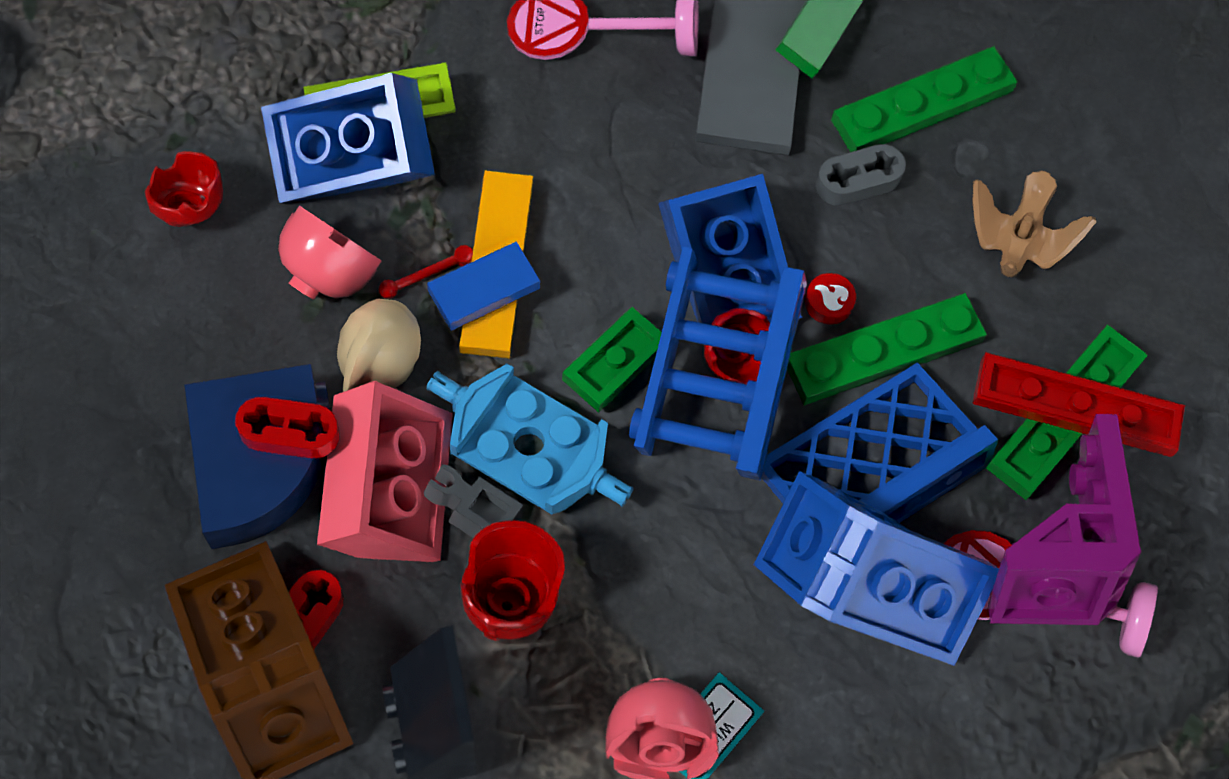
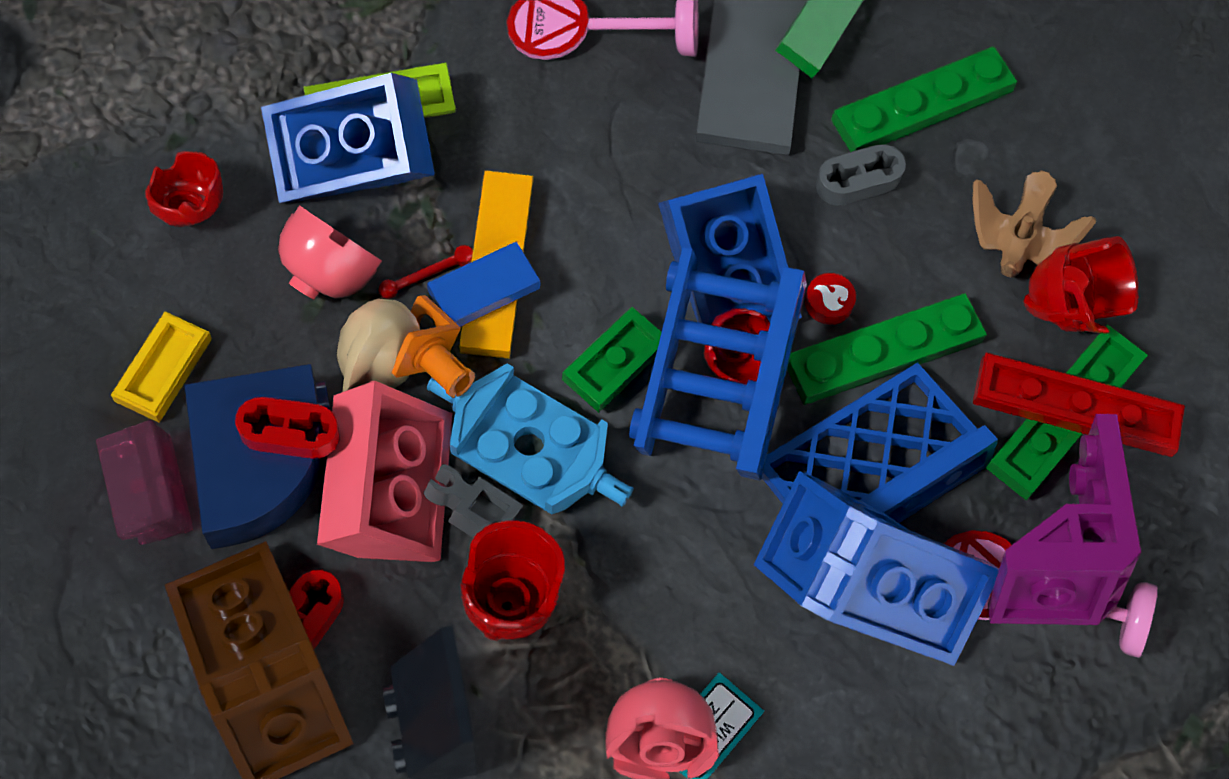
none -> clear pink hinge [96,420,193,545]
none -> yellow tile [111,311,212,423]
none -> orange bracket [392,295,475,398]
none -> red helmet [1023,236,1139,333]

